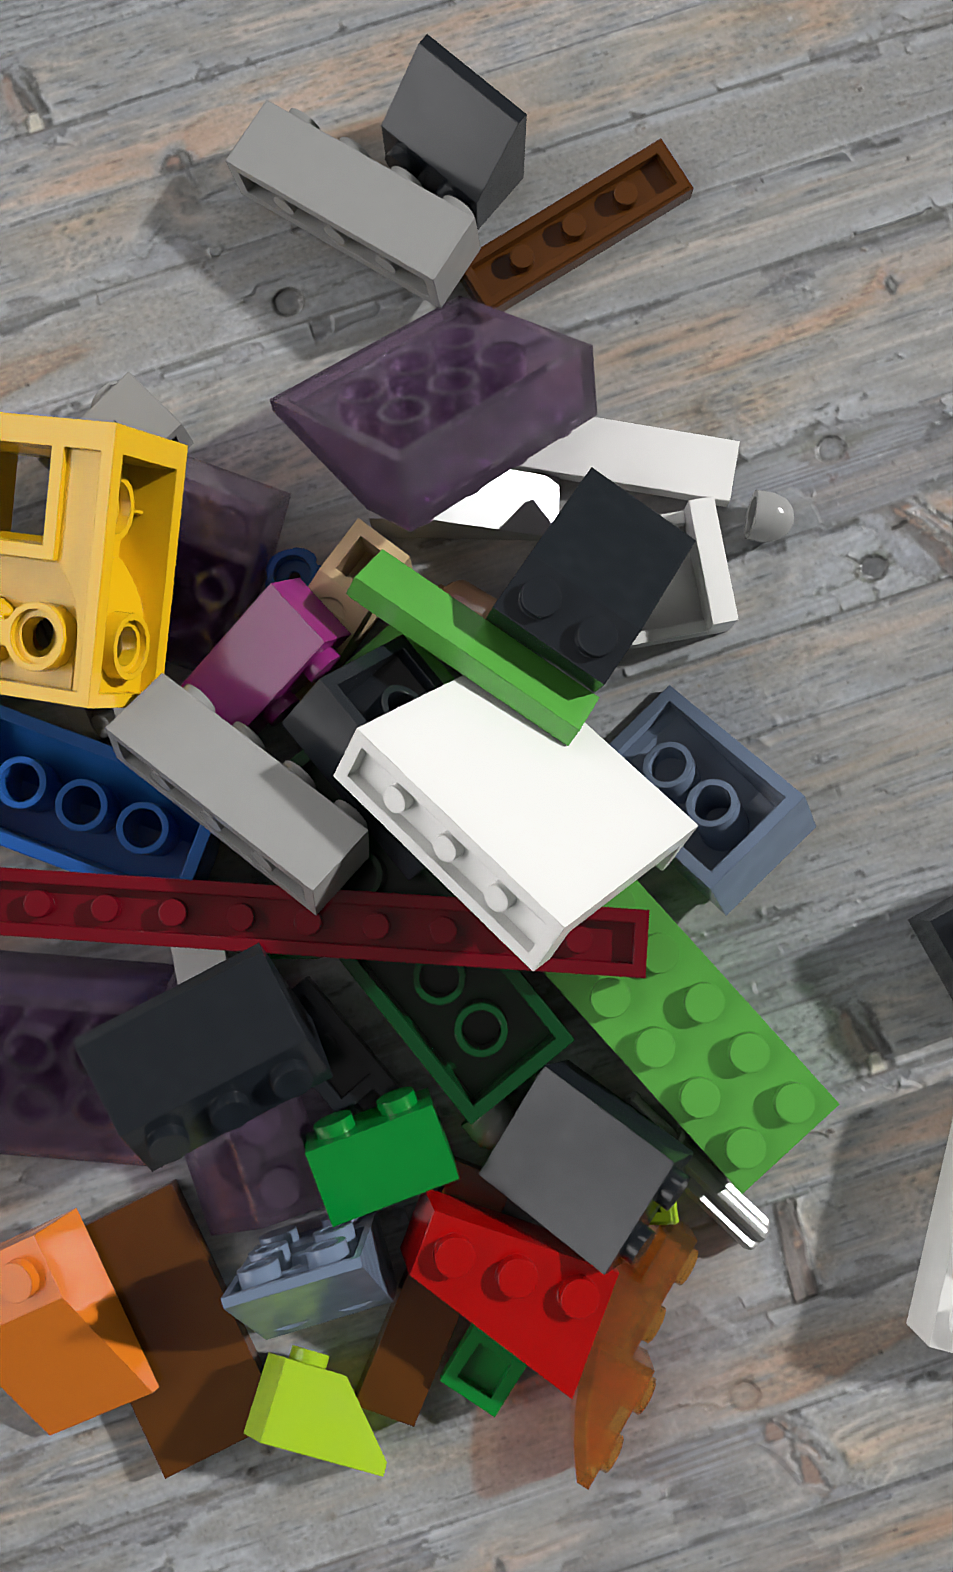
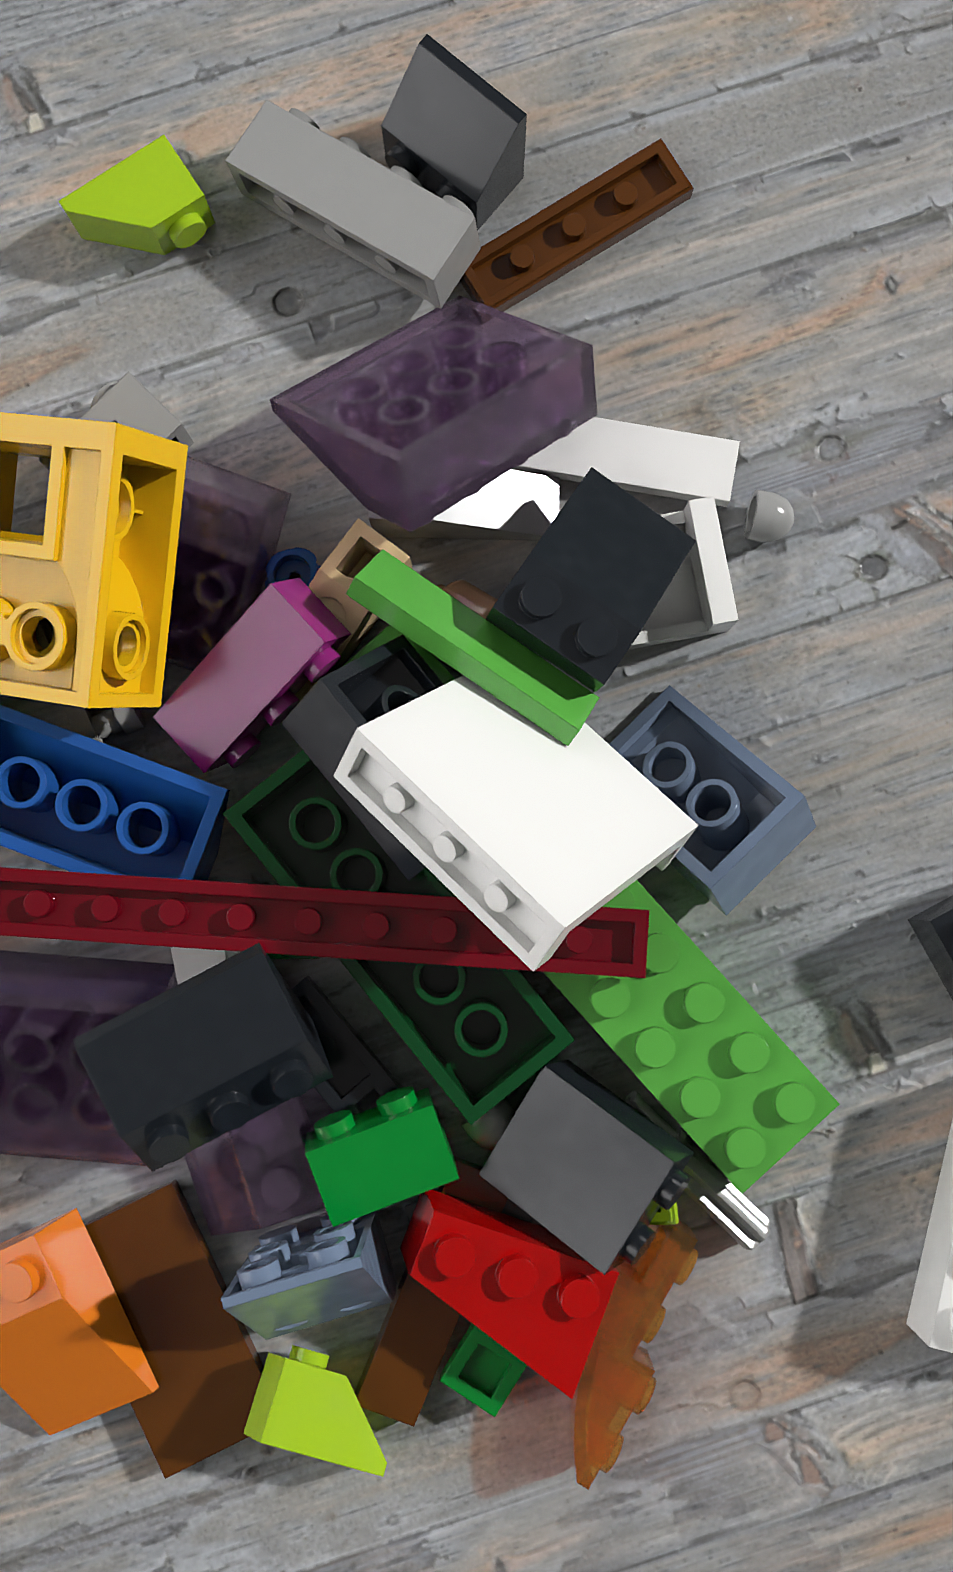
light grey brick [105,673,370,915] -> none
none -> lime slope [59,135,216,255]

